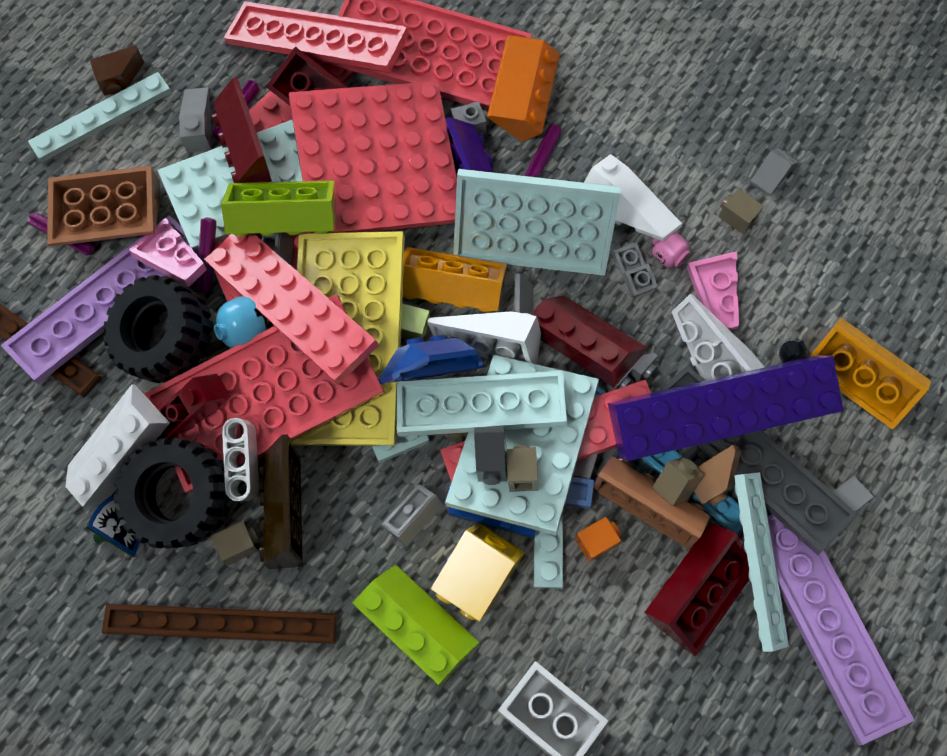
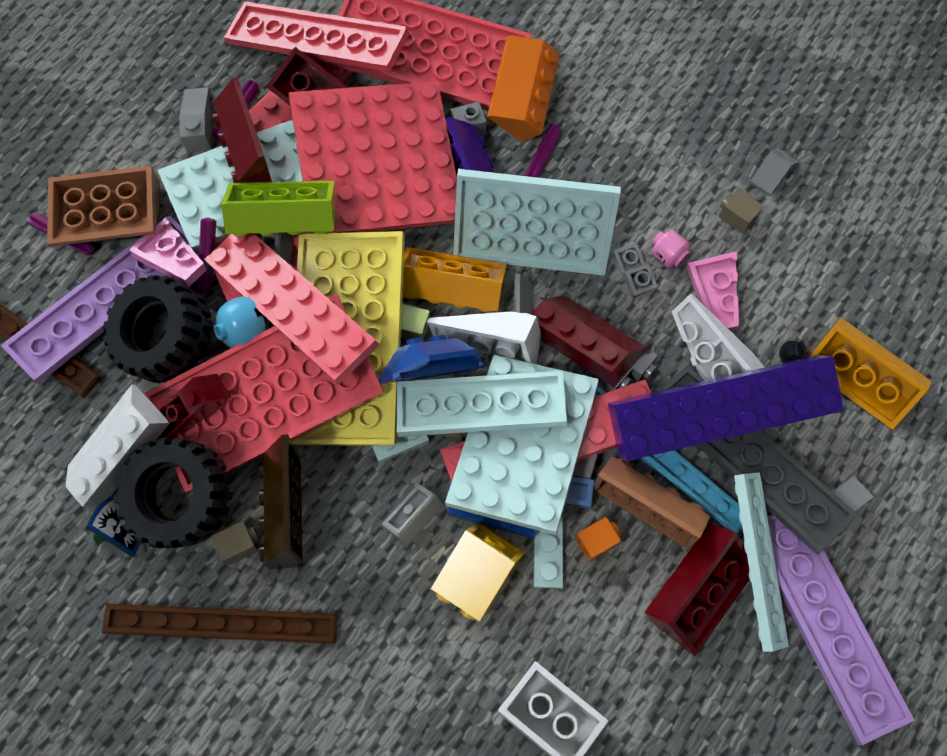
light aqua plate [28,72,171,163] -> none
reddish brown slope [90,45,144,96] -> none
white beam [222,418,259,501] -> none
lime slope [352,565,480,688] -> none
dark grey slope [474,427,507,485] -> none
dark tan brick [507,445,538,492] -> none
white wedge [584,154,682,241] -> none
dark tan brick [652,457,704,506] -> none
medium nougat slope [694,445,741,506] -> none

